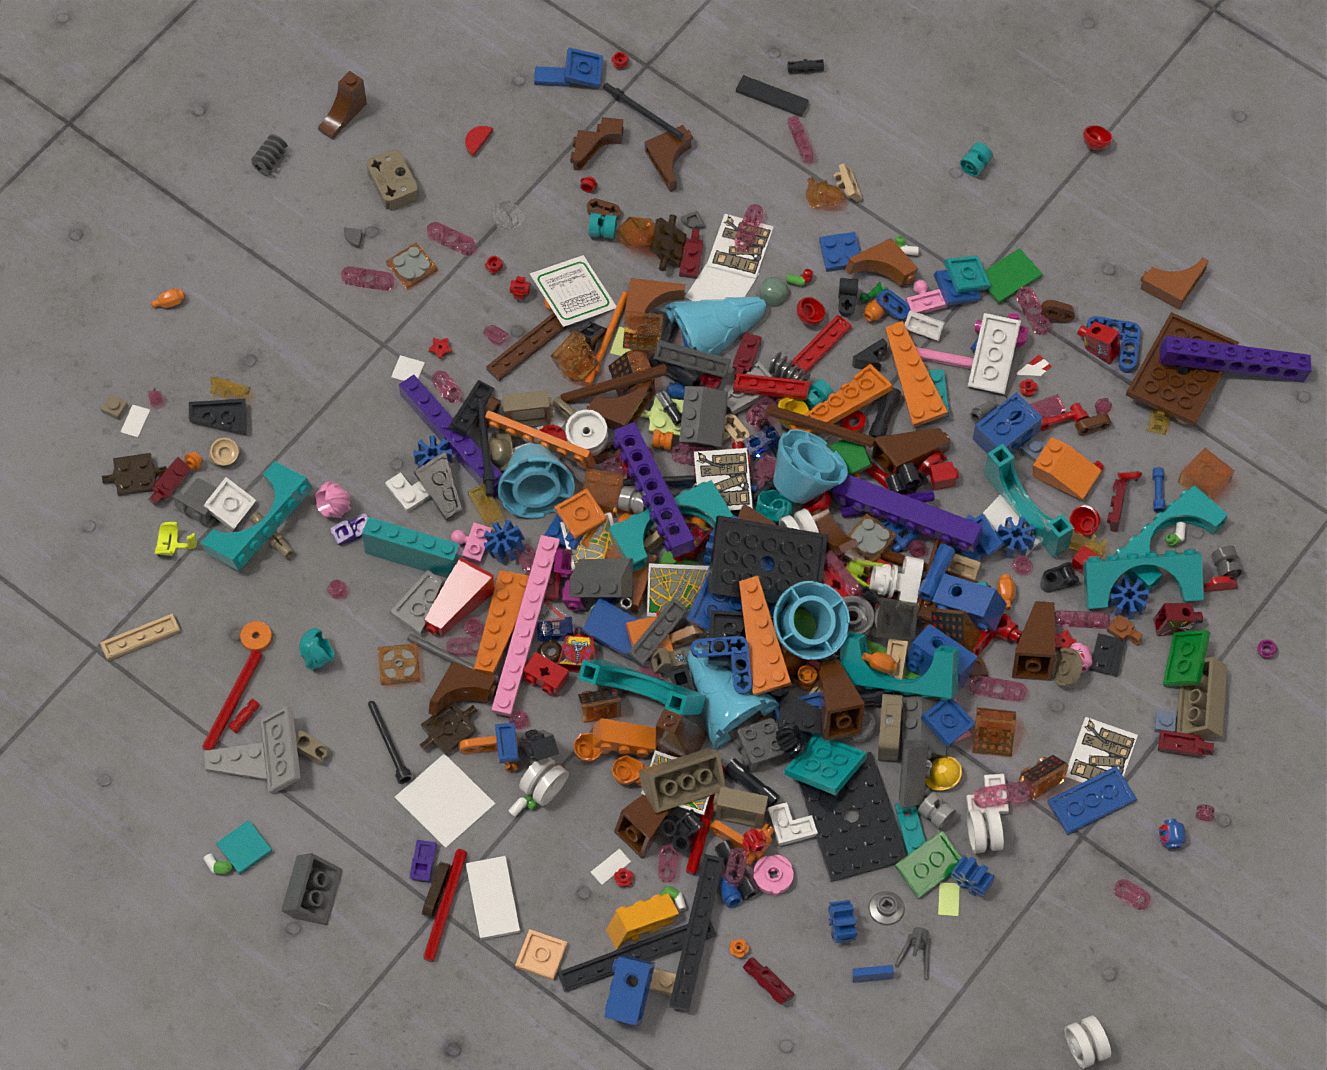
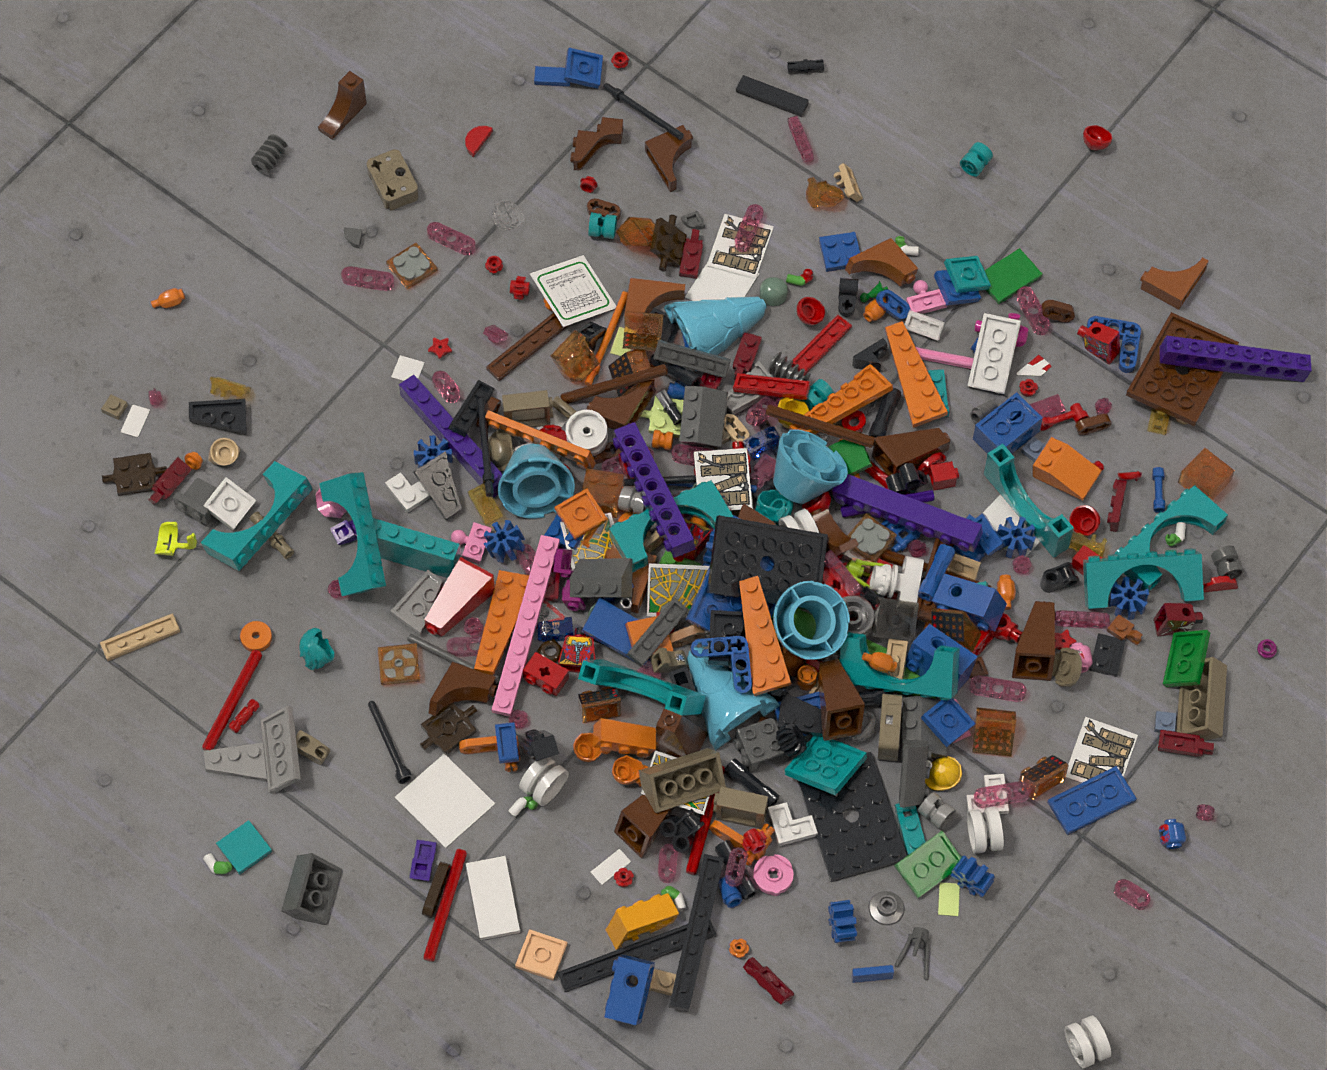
none -> teal arch [319,472,386,596]

